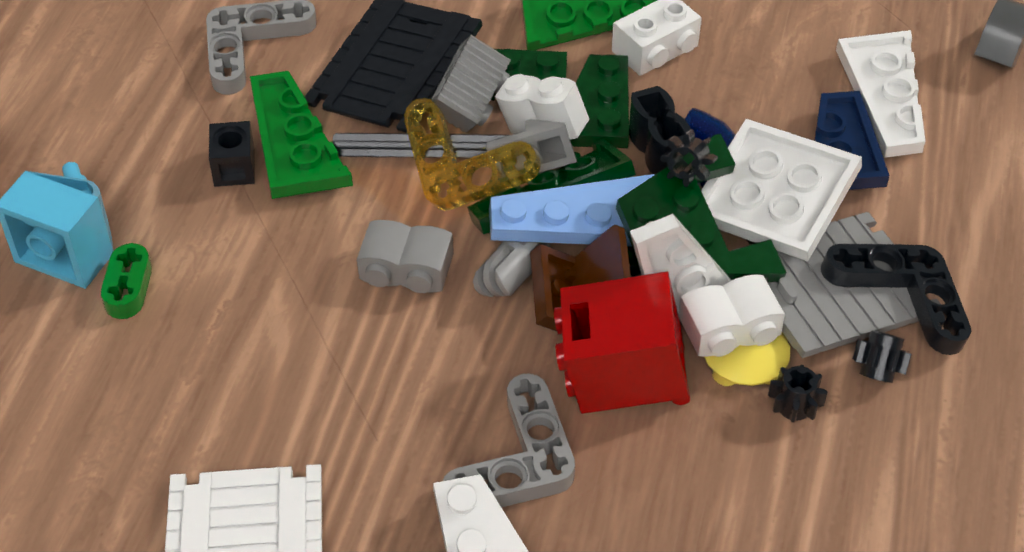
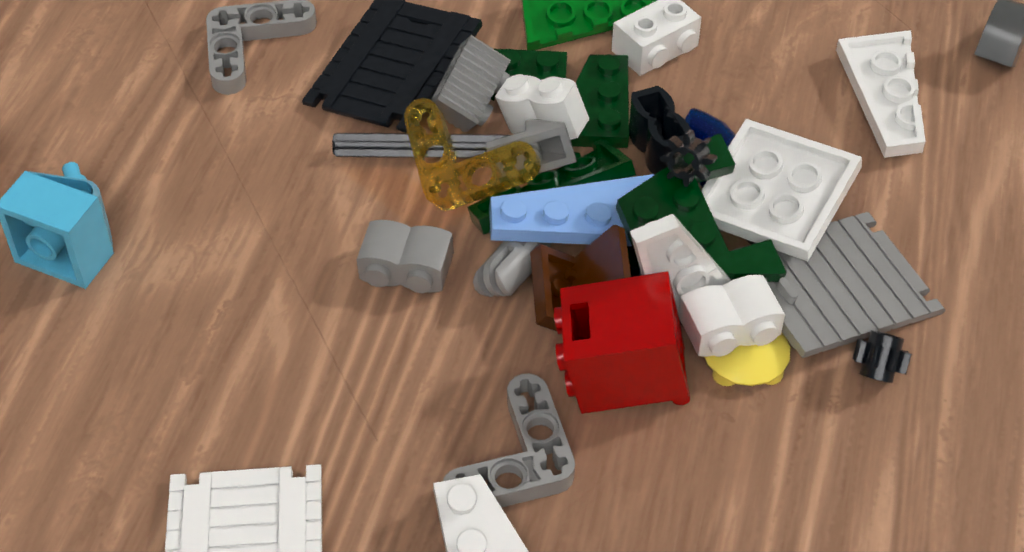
green beam [101,243,152,319] -> none
black brick [209,121,255,187] -> none
green wing [250,71,353,199] -> none
black gear [768,365,828,422] -> none
dark blue wing [814,91,890,190] -> none
black beam [821,244,971,355] -> none

